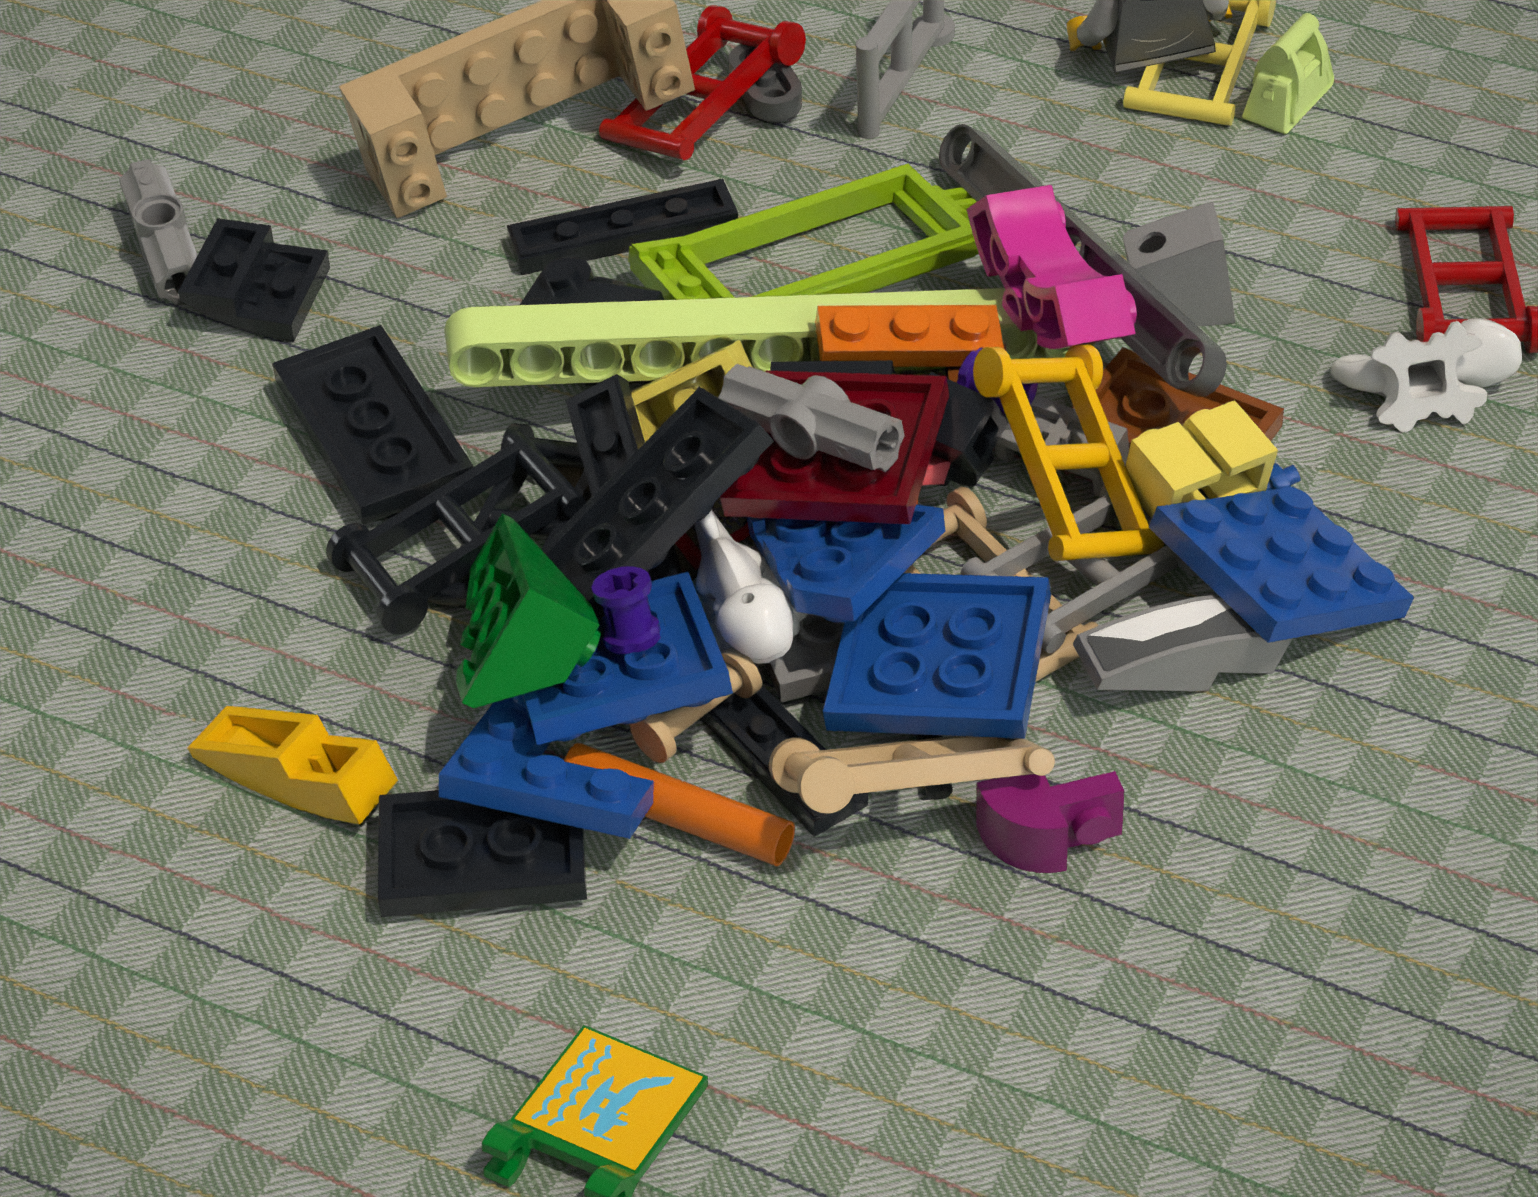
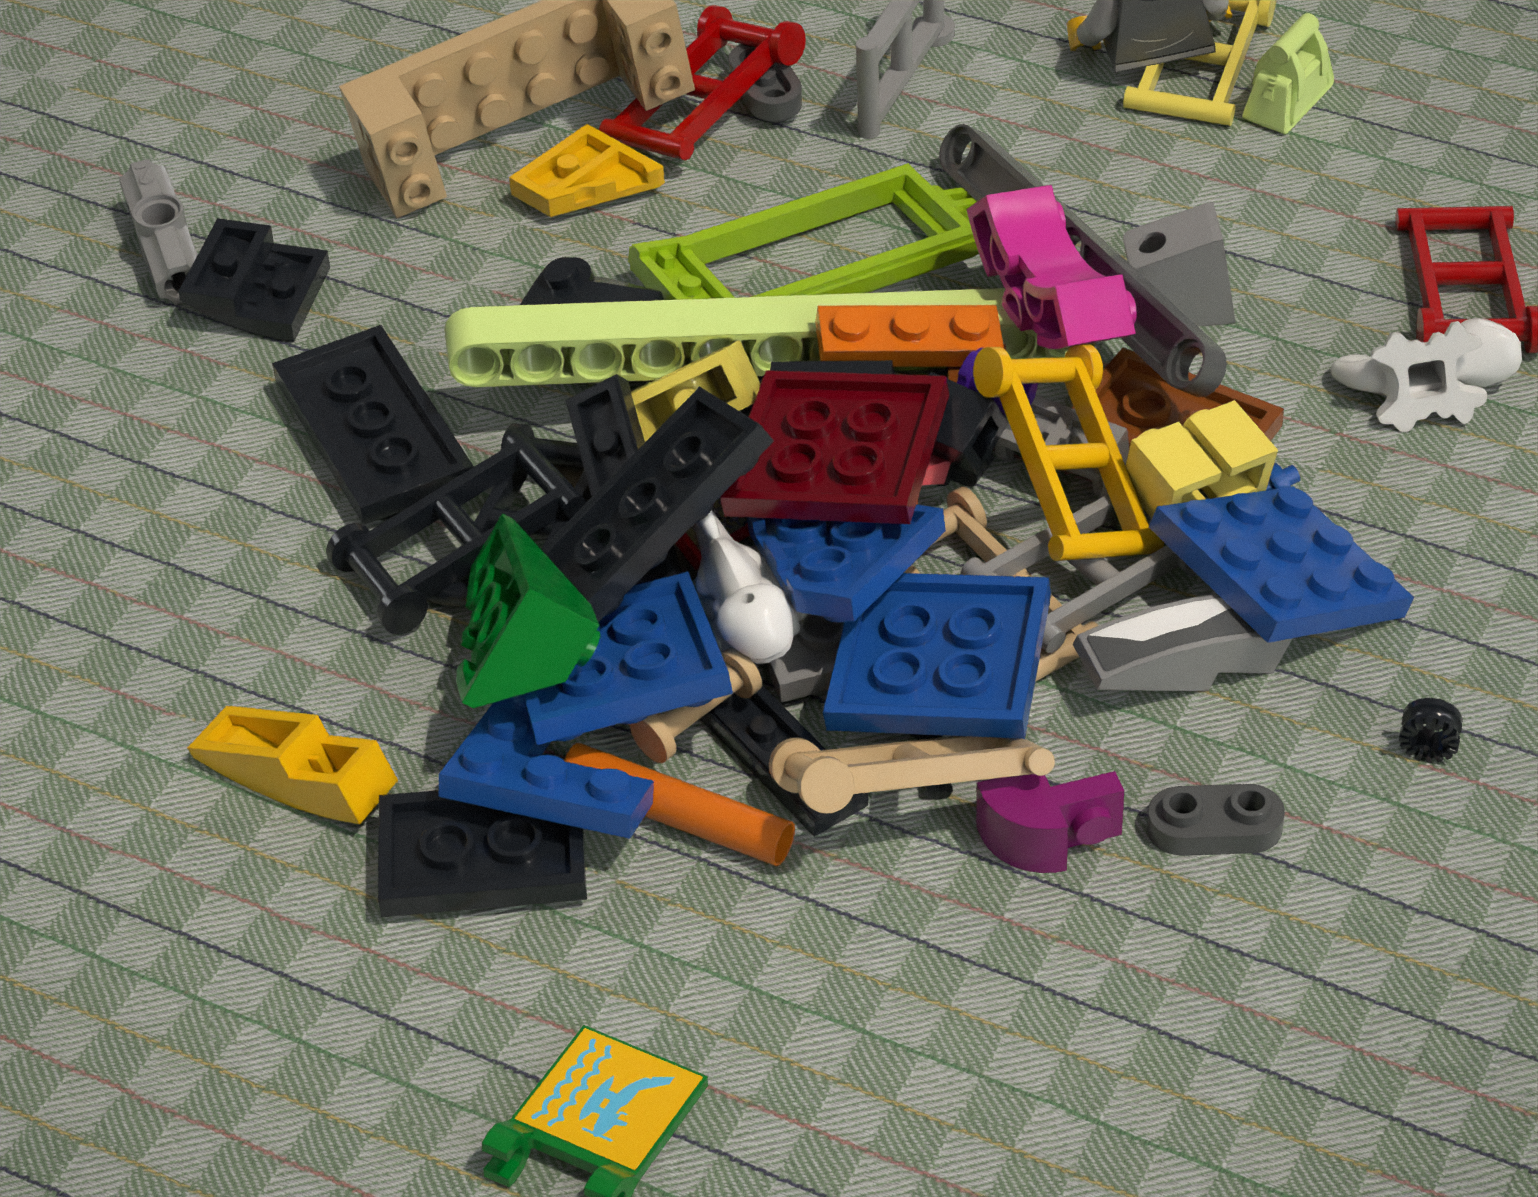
black tile [507,179,739,275] -> none
dark purple bush [591,566,661,654] -> none
light grey piece [718,364,905,472] -> none
none -> yellow wing [509,124,665,217]
none -> dark grey plate [1147,784,1285,856]
none -> black bush [1398,698,1463,763]

